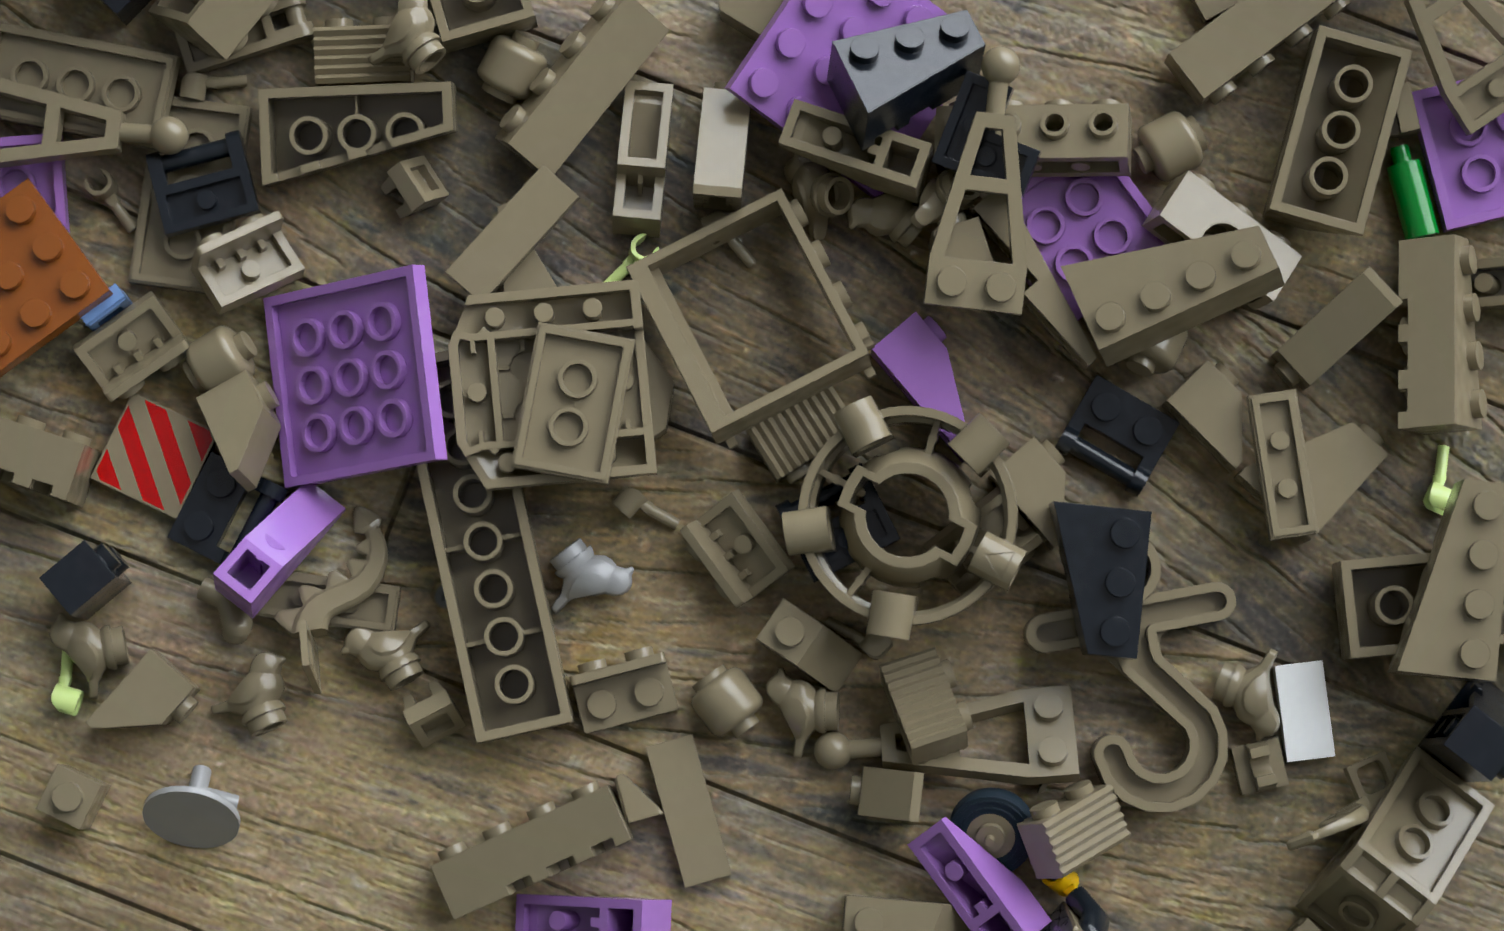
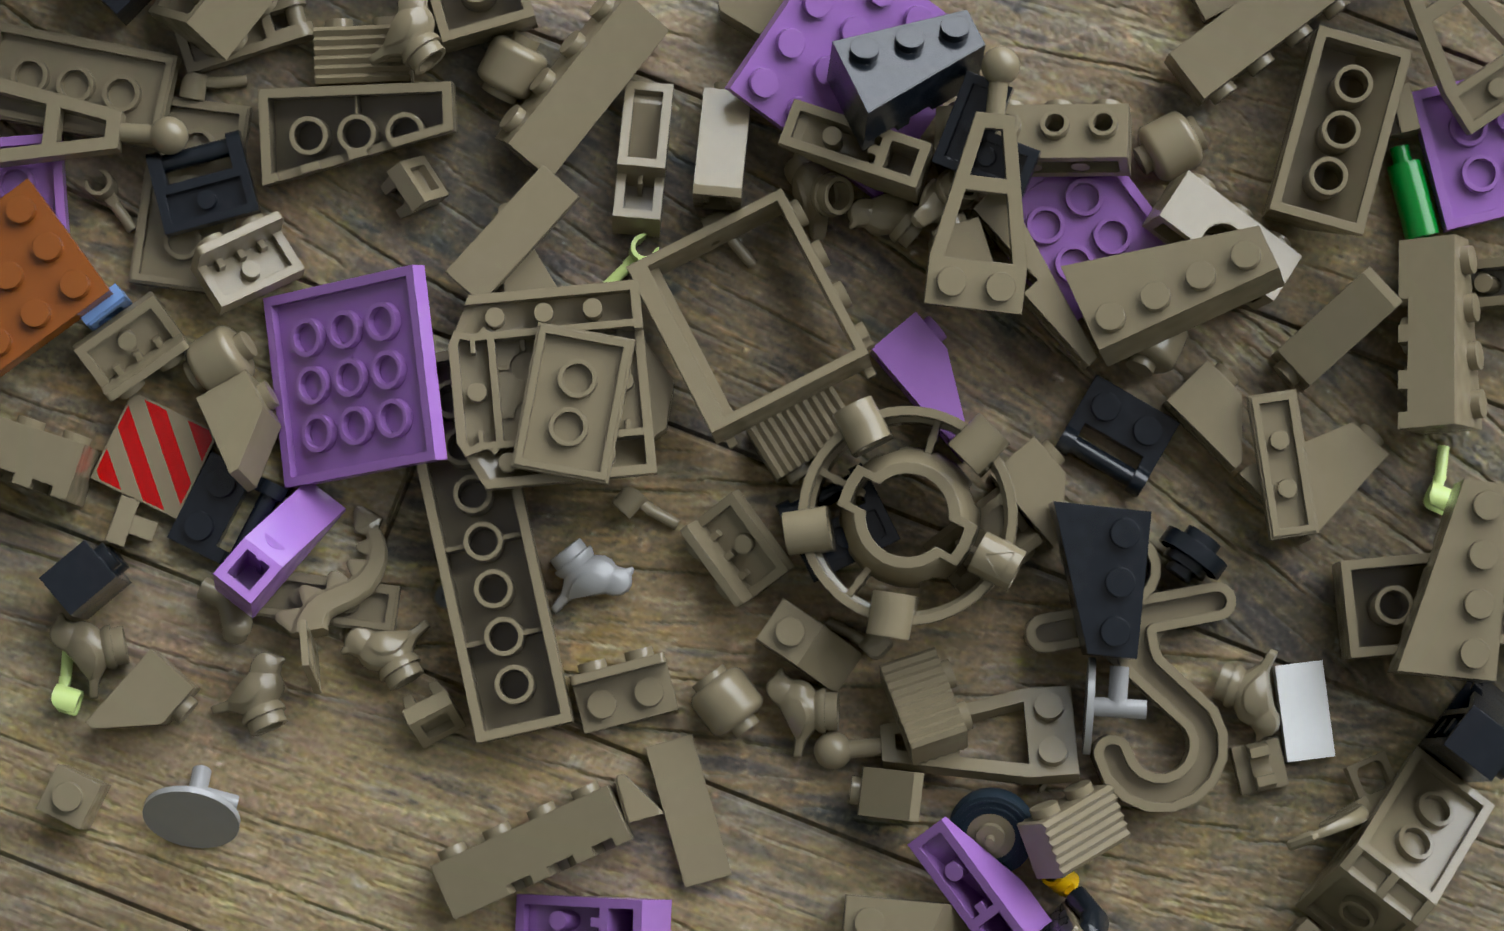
none -> dark tan tile [104,495,158,547]
none -> light grey shield [1082,657,1147,755]
none -> black plate [1159,525,1227,584]

